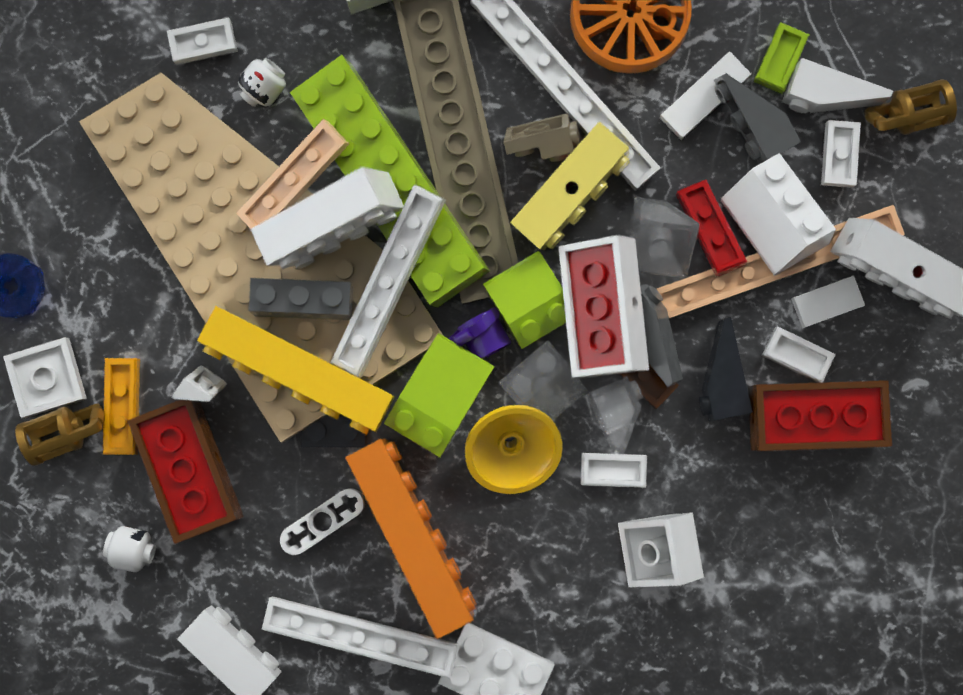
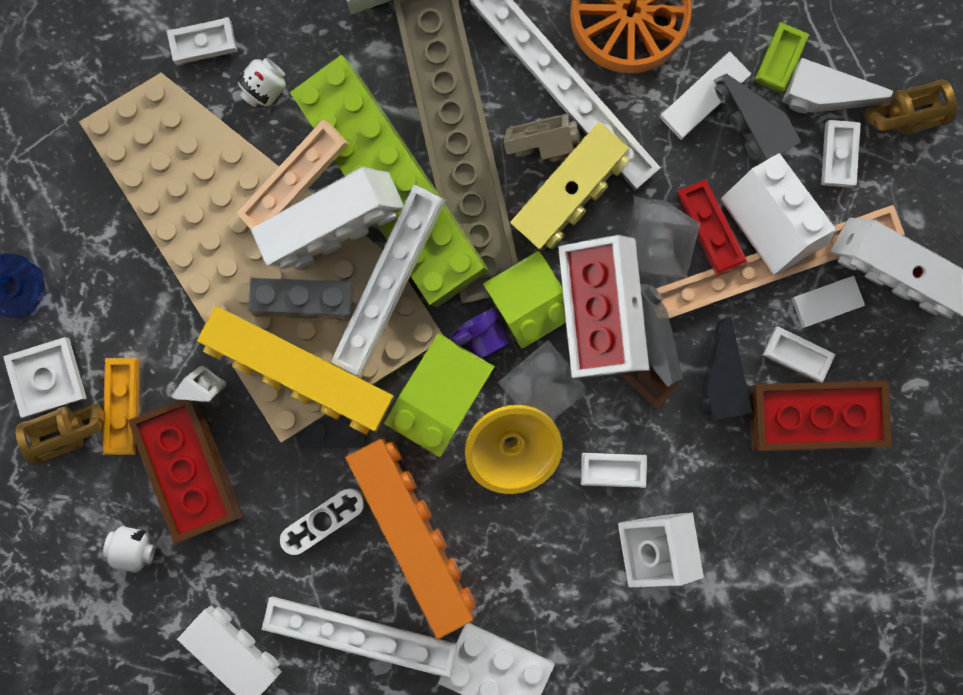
clear slope [586,376,643,454] -> none

